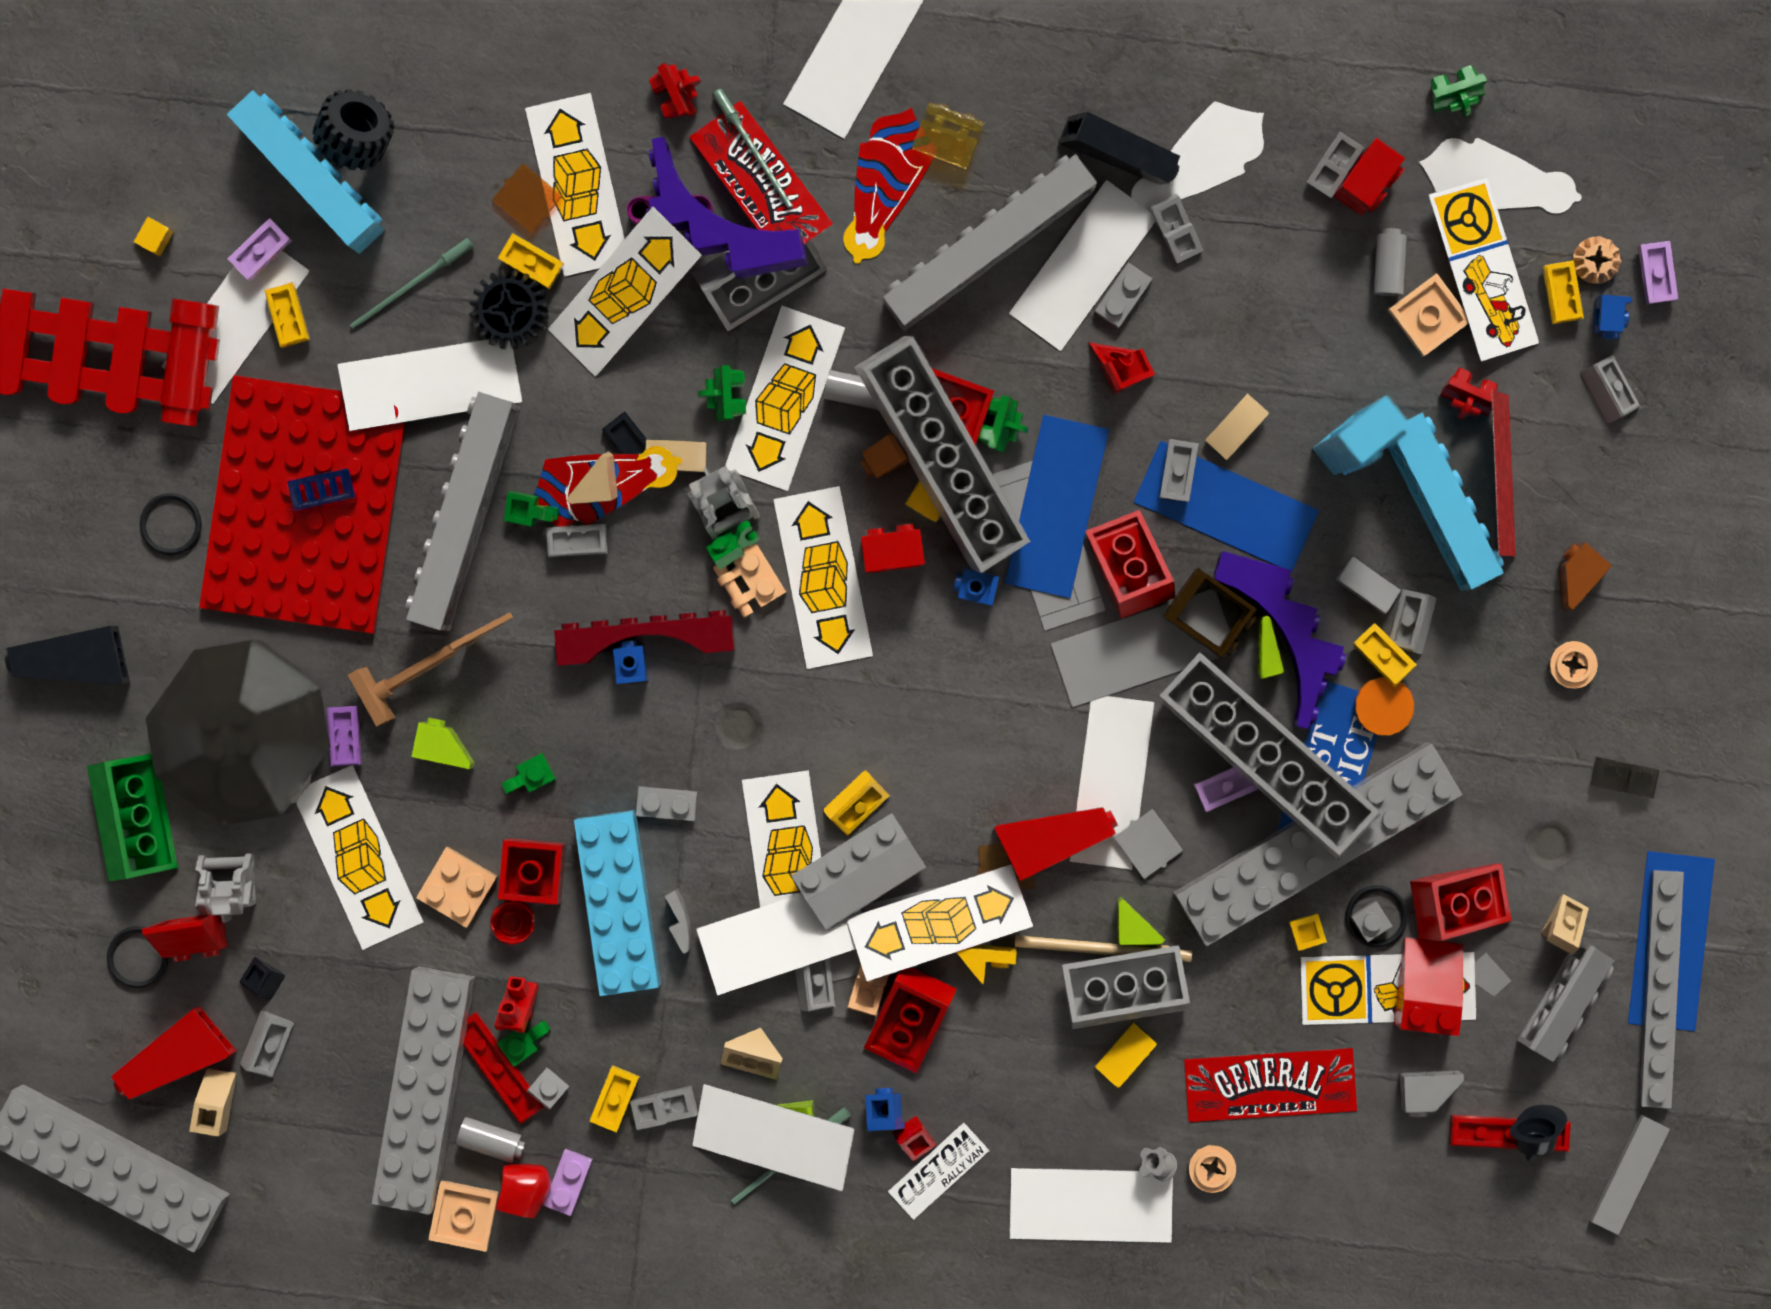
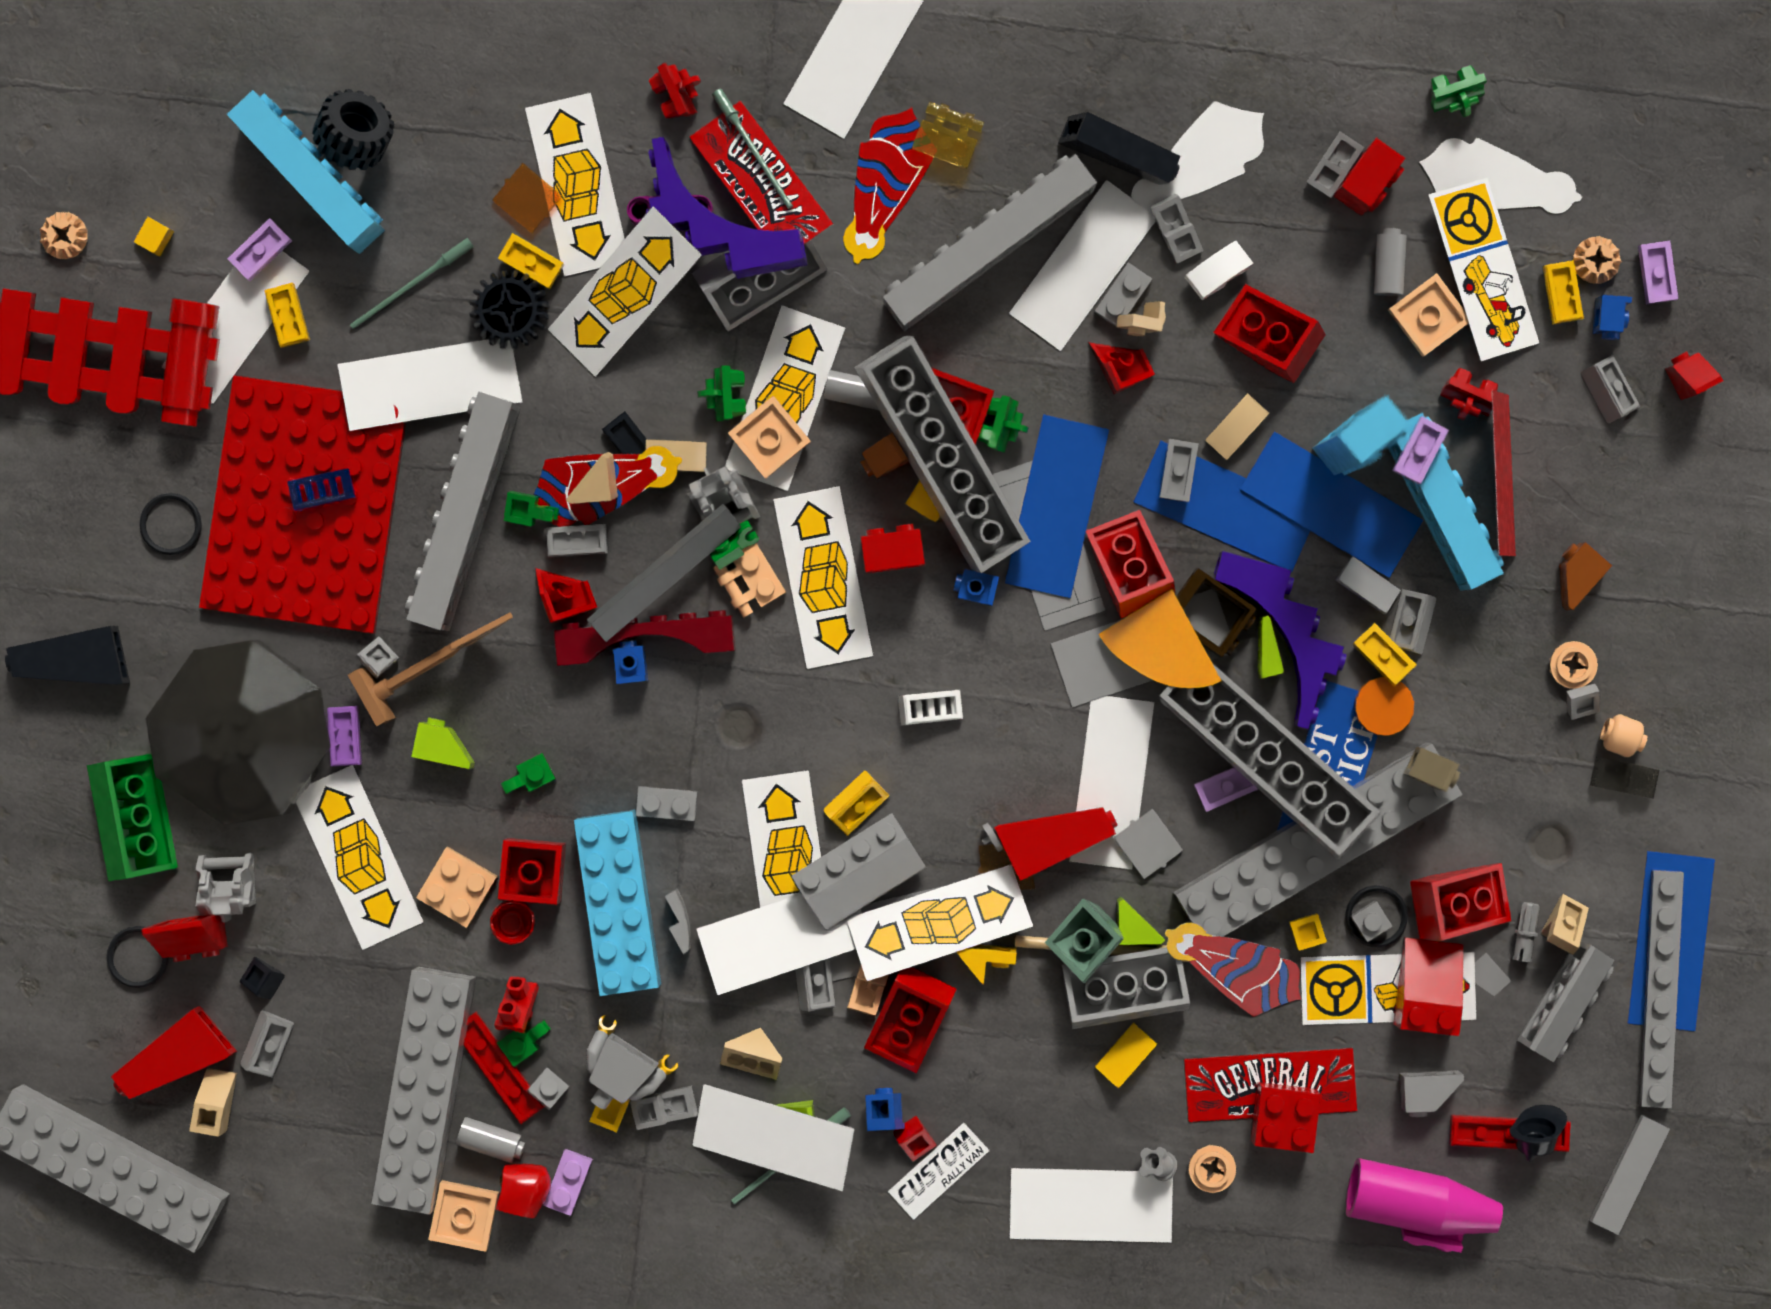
none -> light nougat gear [40,212,88,259]
none -> light grey tile [356,637,399,678]
none -> red slope [535,568,598,623]
none -> dark grey tile [587,504,741,642]
none -> light grey torso [587,1015,678,1110]
none -> light nougat plate [728,396,811,479]
none -> white slope [898,690,963,726]
none -> light grey piece [982,822,1003,852]
none -> sand green slope [1045,899,1124,983]
none -> light orange sticker [1099,589,1221,688]
none -> tan bracket [1116,301,1166,336]
none -> red sticker [1165,923,1301,1017]
none -> white slope [1184,241,1253,300]
none -> red slope [1213,284,1326,383]
none -> blue sticker [1240,432,1423,578]
none -> red brick [1251,1082,1321,1153]
none -> dark pink piece [1346,1158,1503,1253]
none -> lavender plate [1392,416,1449,484]
none -> dark tan slope [1403,747,1460,792]
none -> light grey axle [1512,902,1540,962]
none -> light grey plate [1567,684,1600,720]
none -> light nougat head [1600,714,1647,758]
none -> red slope [1665,351,1723,400]

